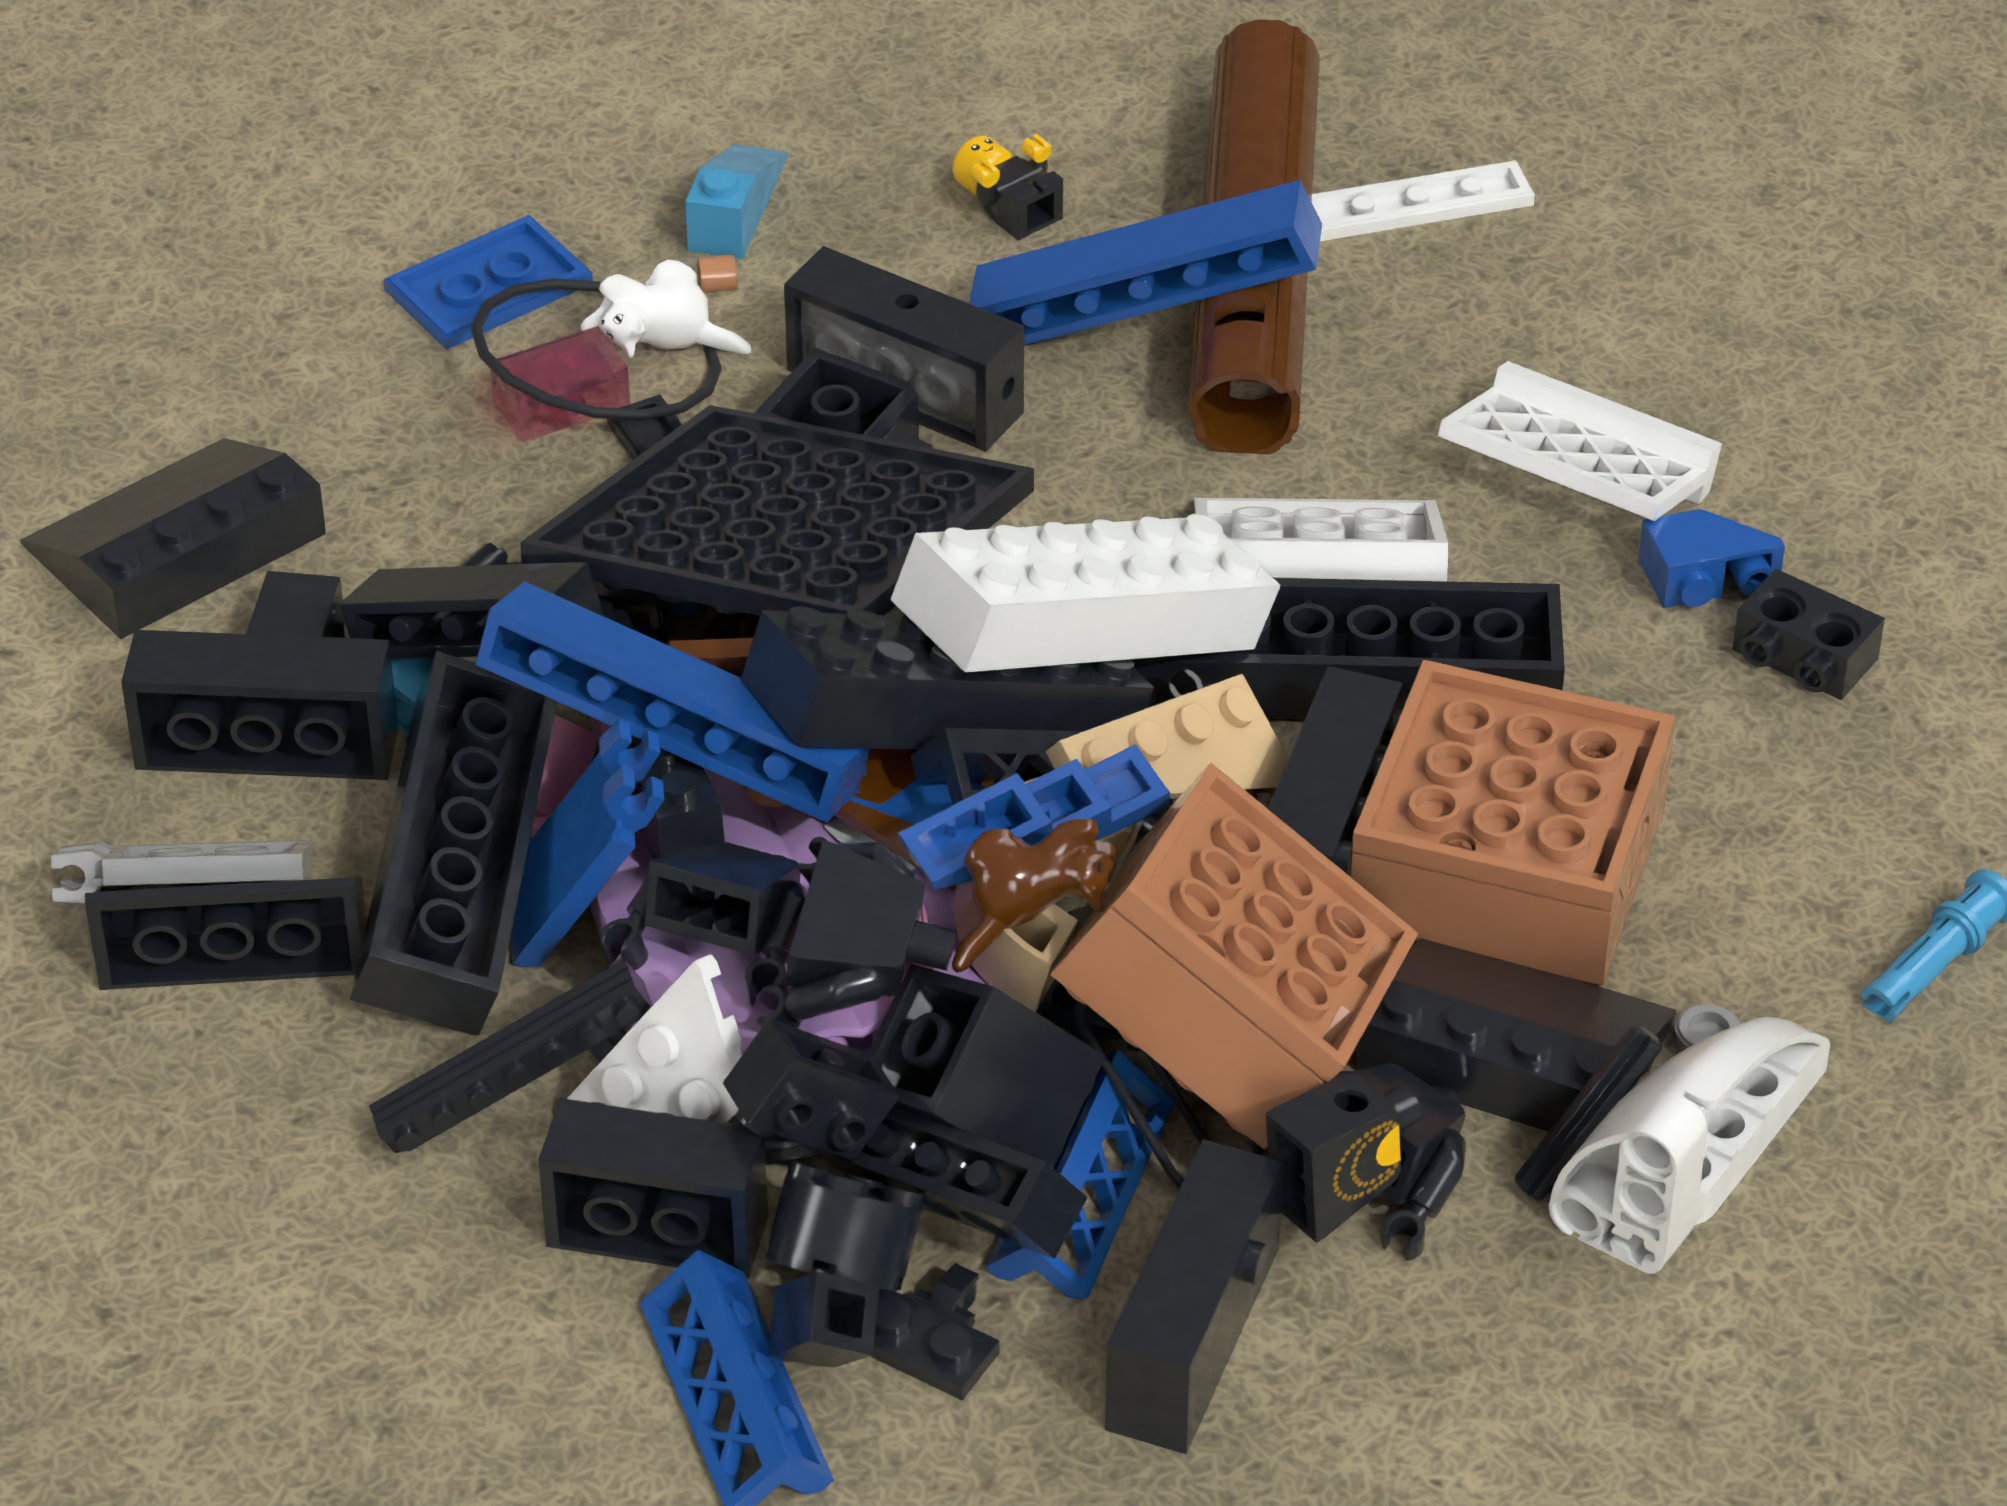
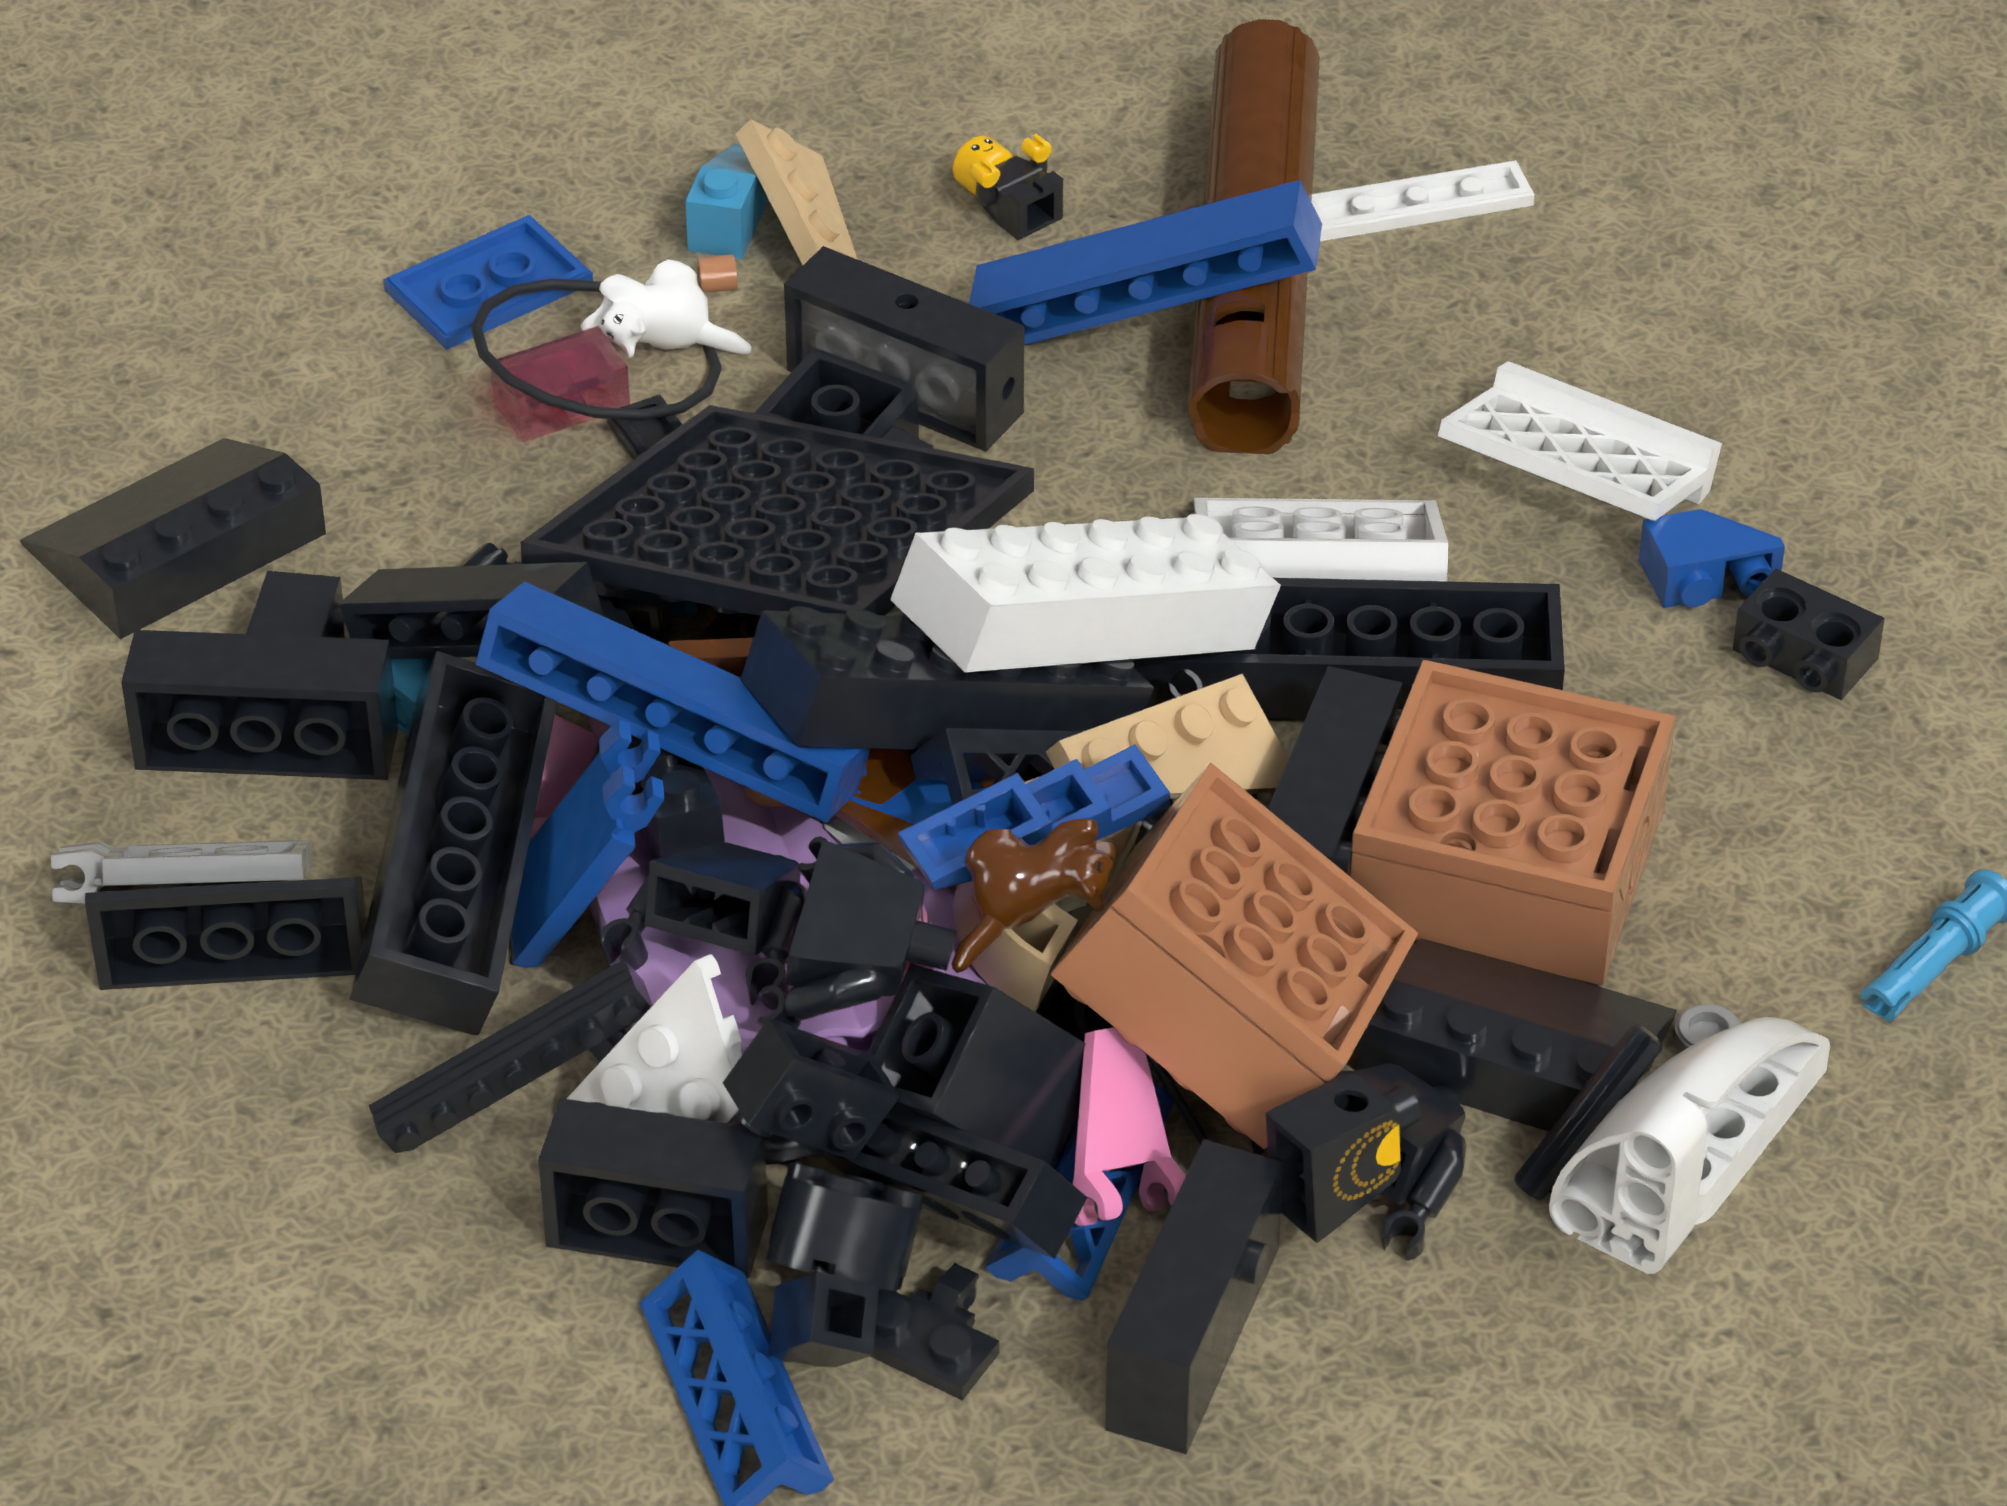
none -> tan wing [735,119,857,265]
none -> bright pink flag [1073,1027,1186,1227]

